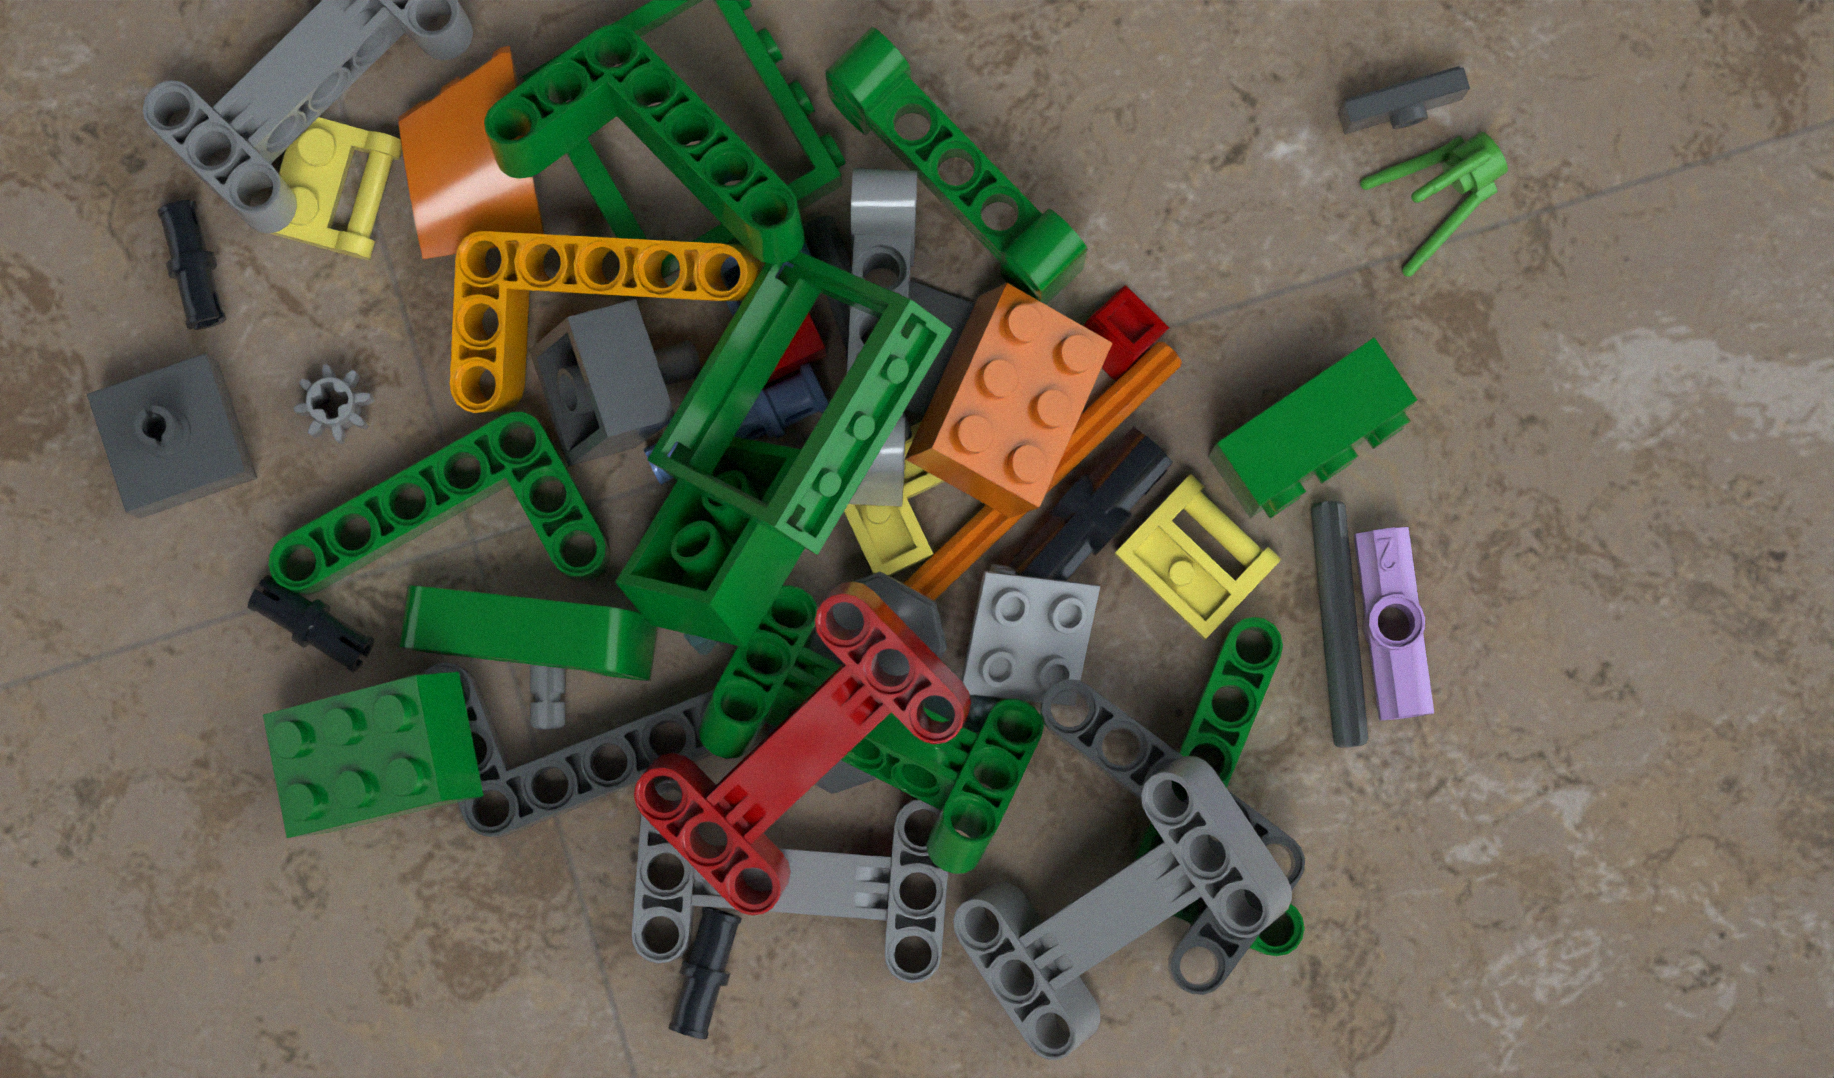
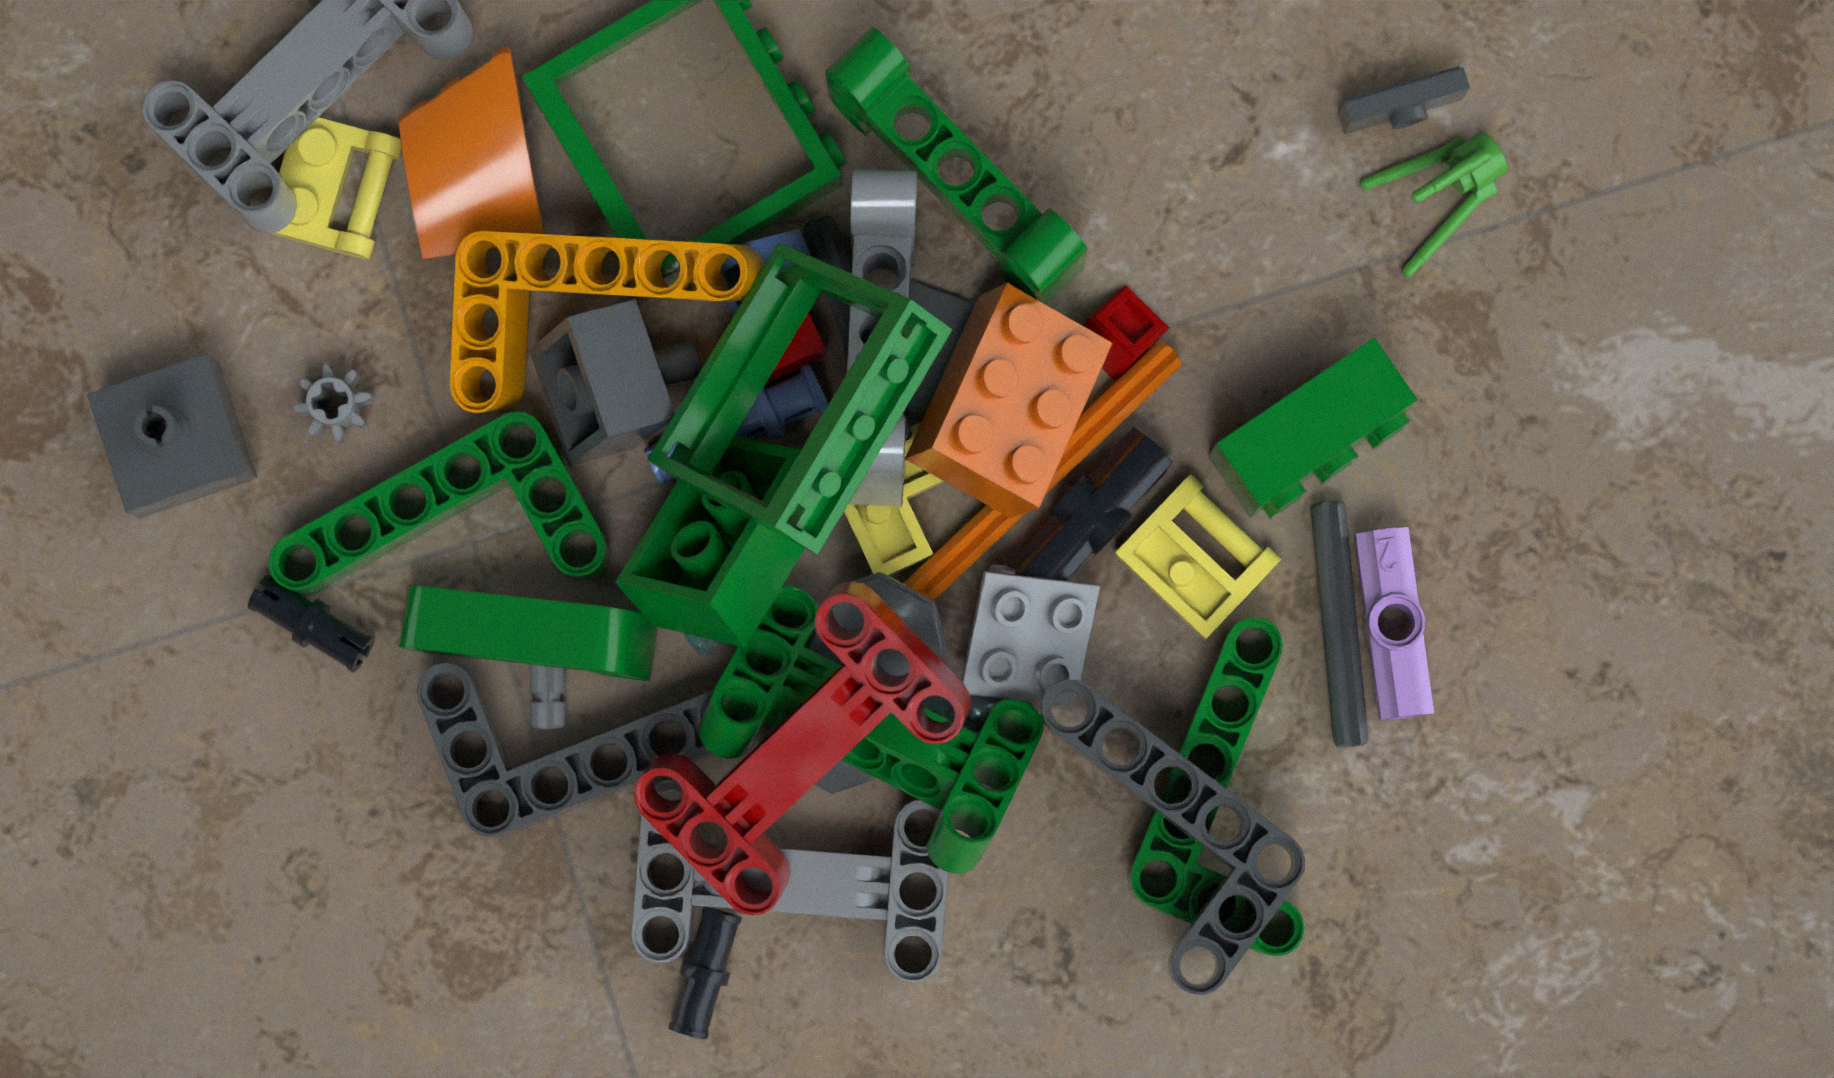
black pin [157,200,226,330] -> none
green brick [263,672,484,838] -> none
green beam [484,24,805,264] -> none
light grey beam [953,756,1292,1060] -> none

